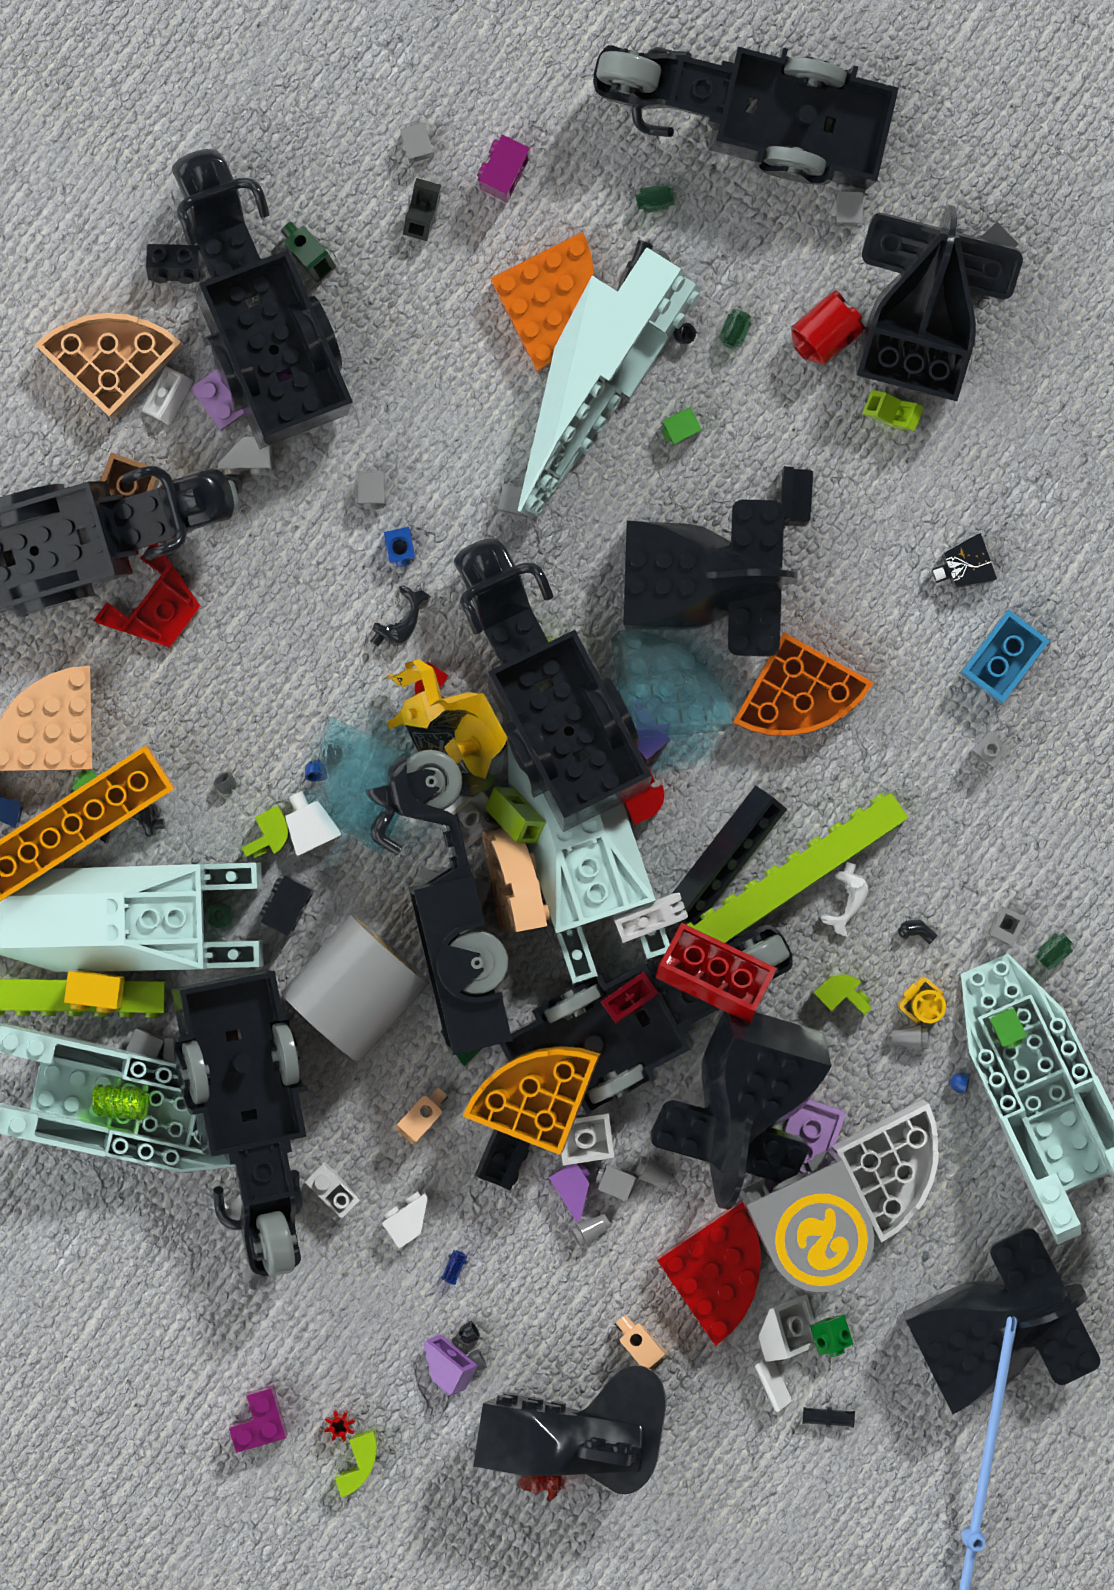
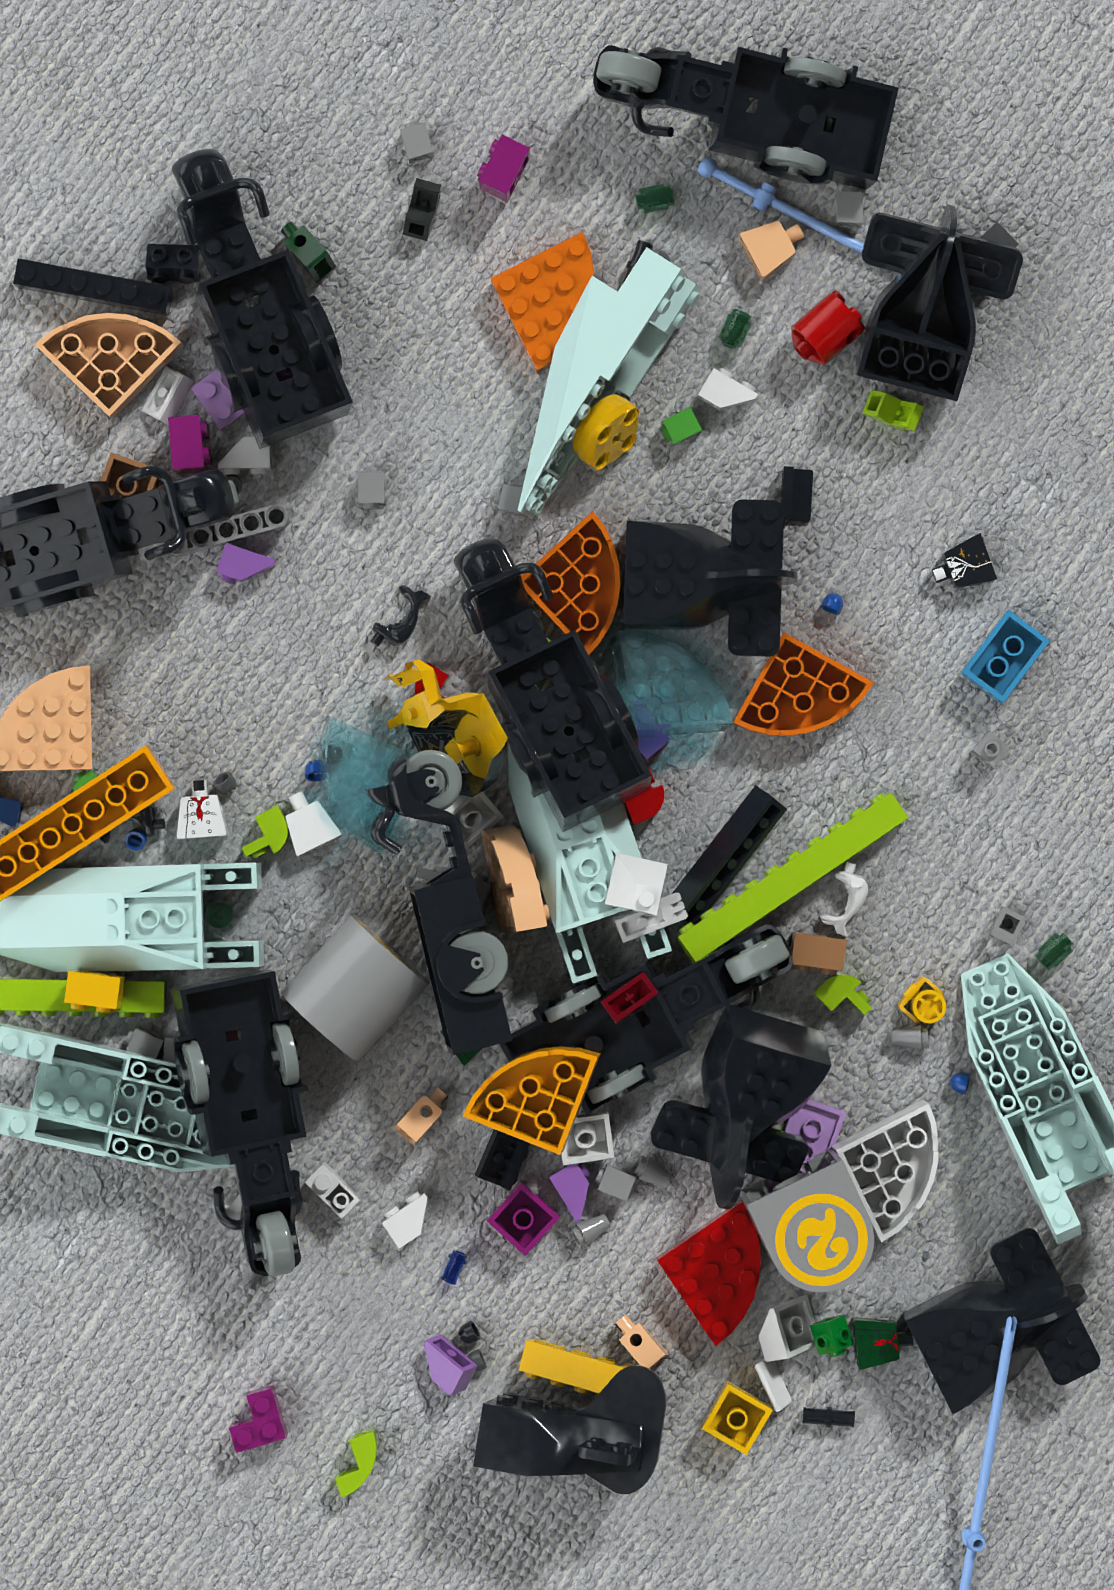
clear neon green piece [92,1084,150,1120] -> none
red wing [93,544,202,648] -> none
black brick [259,875,315,936] -> none
red gear [324,1409,356,1442] -> none
blue brick [384,527,416,567] -> none
dark grey hinge [481,811,501,831] -> none
lime brick [485,787,546,844] -> none
clear red hair [517,1475,565,1502] -> none
red slope [656,922,777,1024] -> none
black hinge [673,323,696,344] -> none
black arm [898,920,938,944] -> none
bright green brick [988,1007,1027,1049] -> none
none -> black brick [13,258,173,316]
none -> blue hinge [125,828,147,851]
none -> light grey beam [165,505,289,557]
none -> magenta brick [168,415,212,474]
none -> white torso [177,780,228,839]
none -> medium lavender slope [216,543,277,585]
none -> magenta brick [487,1180,560,1256]
none -> yellow wedge [519,1338,635,1394]
none -> orange brick [521,511,620,656]
none -> yellow piece [573,394,639,471]
none -> white slope [605,853,668,916]
none -> light blue bar [697,157,975,307]
none -> white slope [697,368,758,411]
none -> yellow brick [701,1380,773,1455]
none -> light nougat torso [739,221,804,281]
none -> medium nougat brick [790,932,847,975]
none -> blue hinge [821,593,843,615]
none -> dark green torso [852,1317,913,1370]

